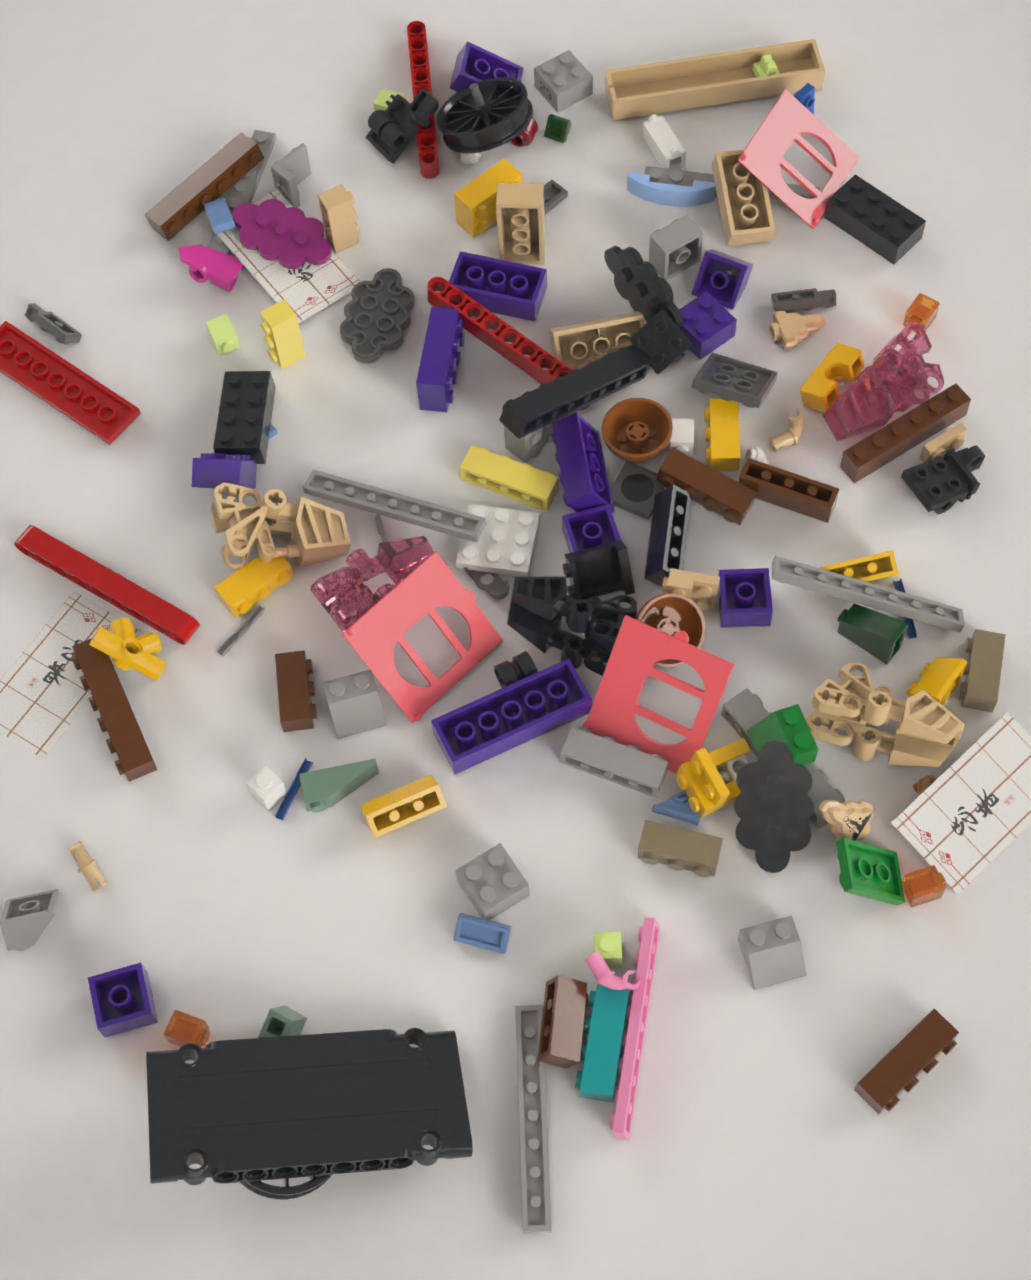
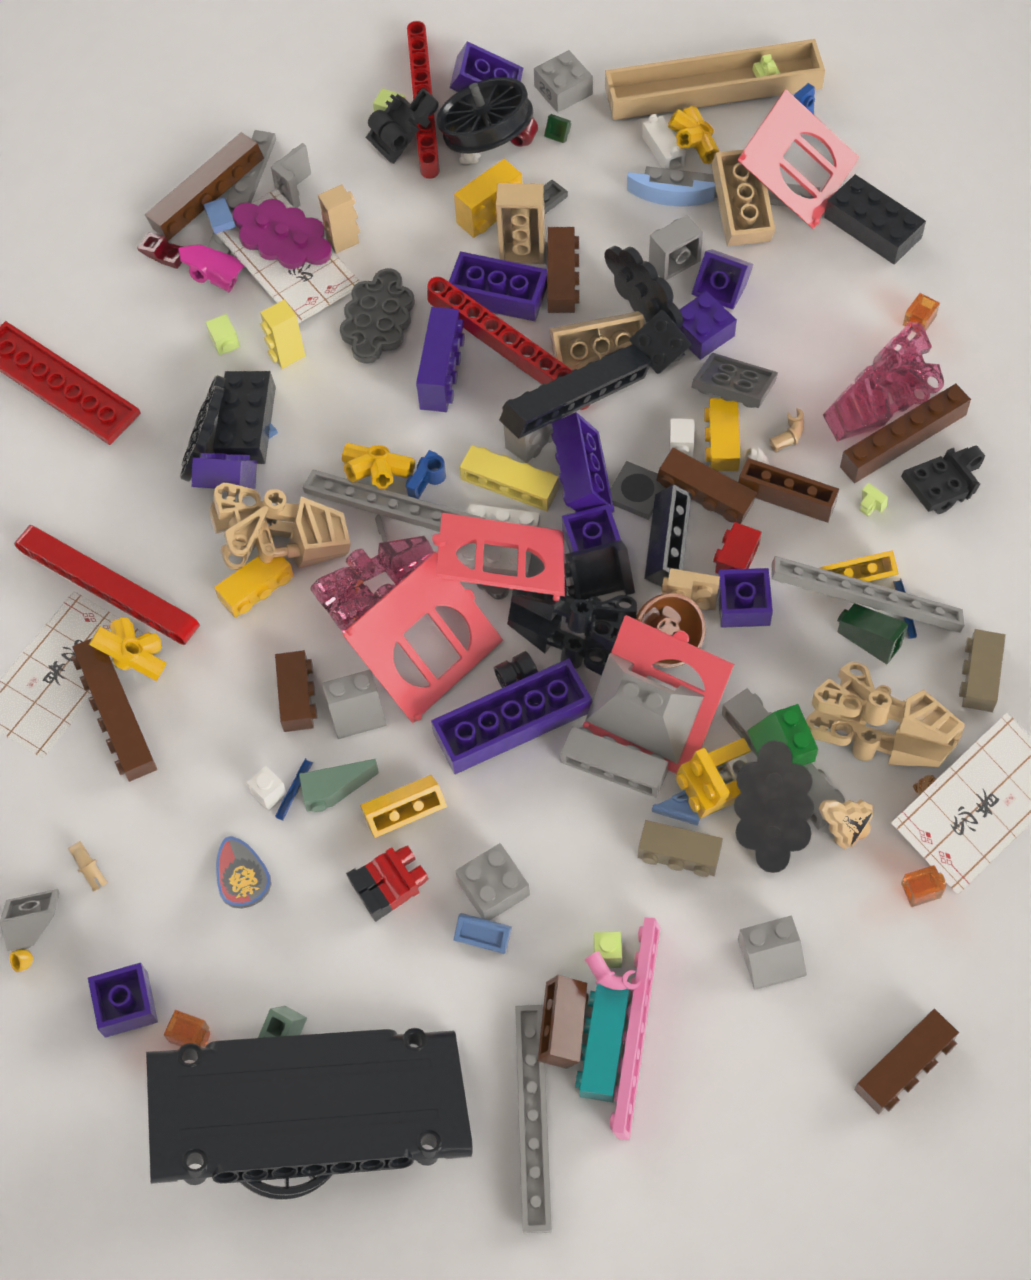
dark grey hinge [24,303,82,345] -> none
light grey piece [217,605,266,656] -> none
dark orange piece [602,398,673,463] -> none
tan rock [769,310,826,350] -> none
dark grey hinge [771,288,837,313] -> none
yellow arch [800,343,864,414] -> none
green plate [836,838,906,906] -> none
yellow slope [906,657,968,705] -> none
tan plate [920,423,967,462] -> none
none -> yellow hinge [10,949,33,972]
none -> dark red slope [137,232,183,269]
none -> black plate [180,375,225,482]
none -> shield [216,836,272,909]
none -> yellow piece [342,443,415,489]
none -> red hips [346,845,429,922]
none -> blue plate [405,450,446,499]
none -> coral door [432,513,565,601]
none -> reddish brown brick [547,227,579,313]
none -> light grey slope [585,653,704,764]
none -> yellow piece [667,106,719,165]
none -> red brick [713,522,762,574]
none -> yellowish green tile [860,483,888,516]

